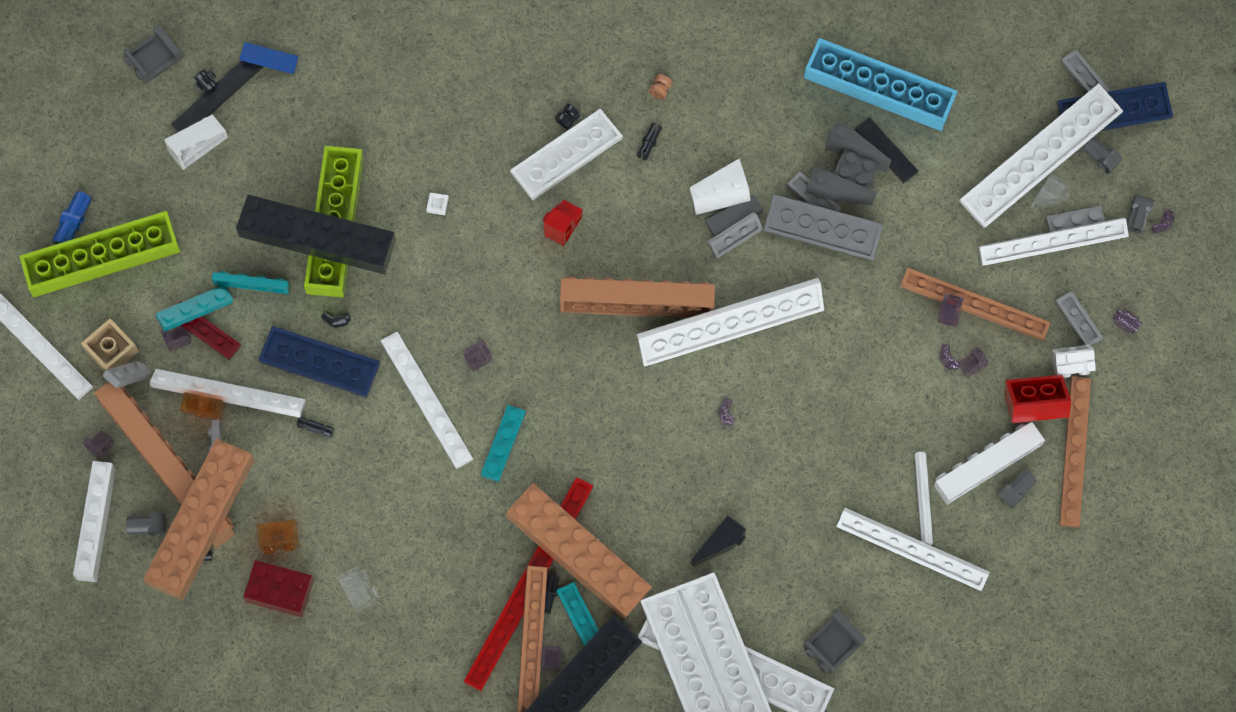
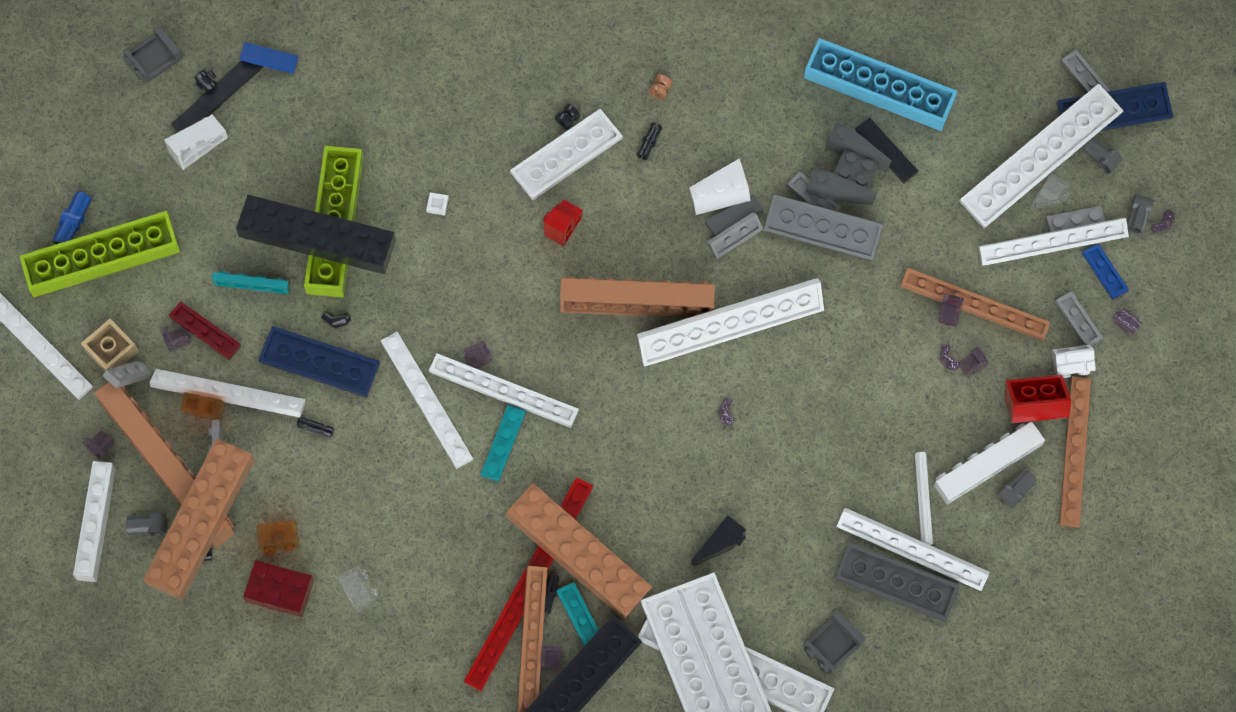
teal plate [155,285,233,332] -> none
none -> white plate [429,353,579,428]
none -> dark grey plate [835,542,960,623]
none -> blue tile [1082,244,1129,300]

